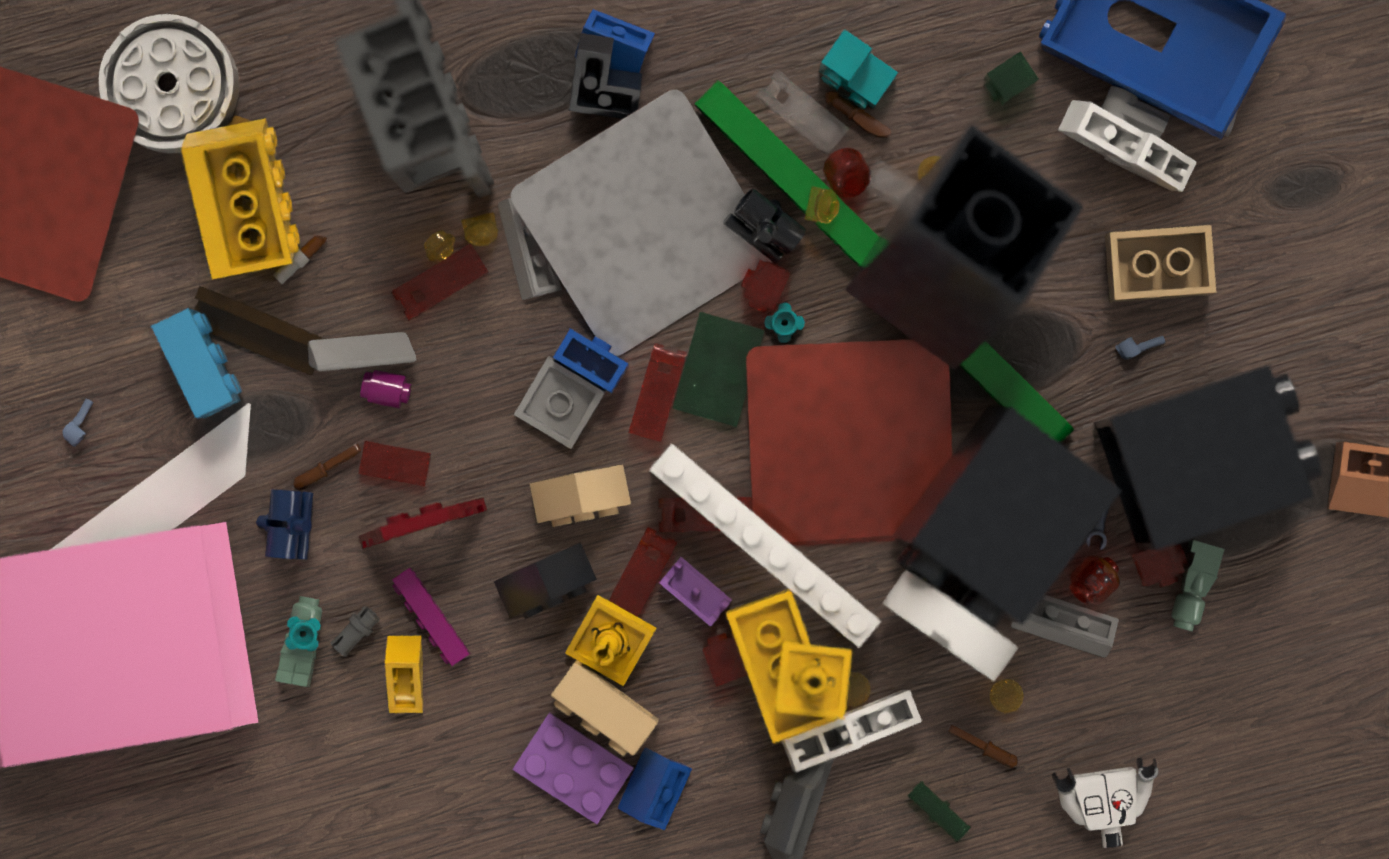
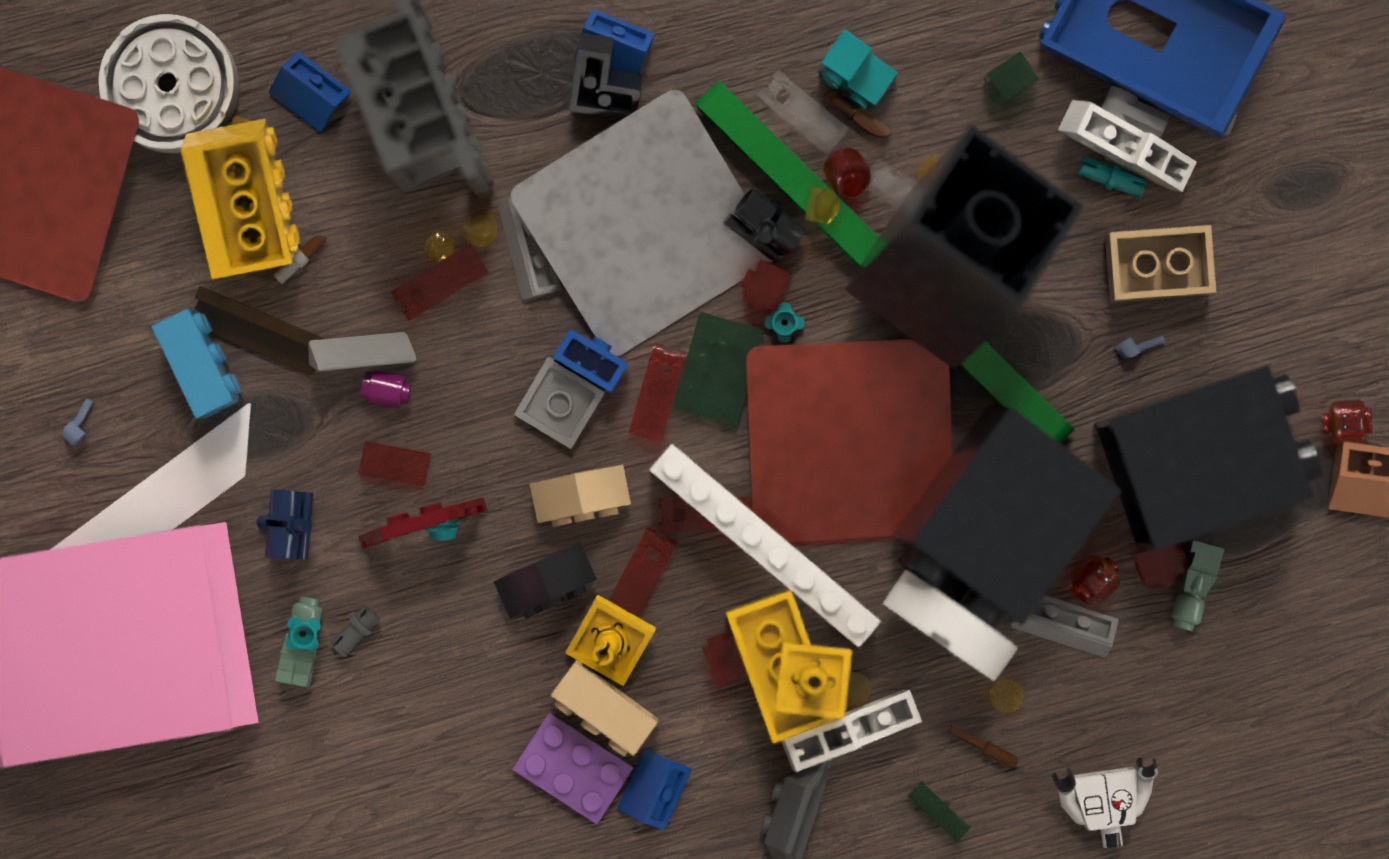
reddish brown piece [293,444,361,490] -> none
yellow arch [385,636,423,713] -> none
magenta piece [392,567,471,666] -> none
medium lavender hinge [659,557,732,627] -> none
sand blue hand [1086,508,1109,550] -> none
none -> blue panel [269,51,352,132]
none -> teal plate [425,519,460,540]
none -> teal pin [1077,155,1147,199]
none -> clear red head [1323,399,1373,444]

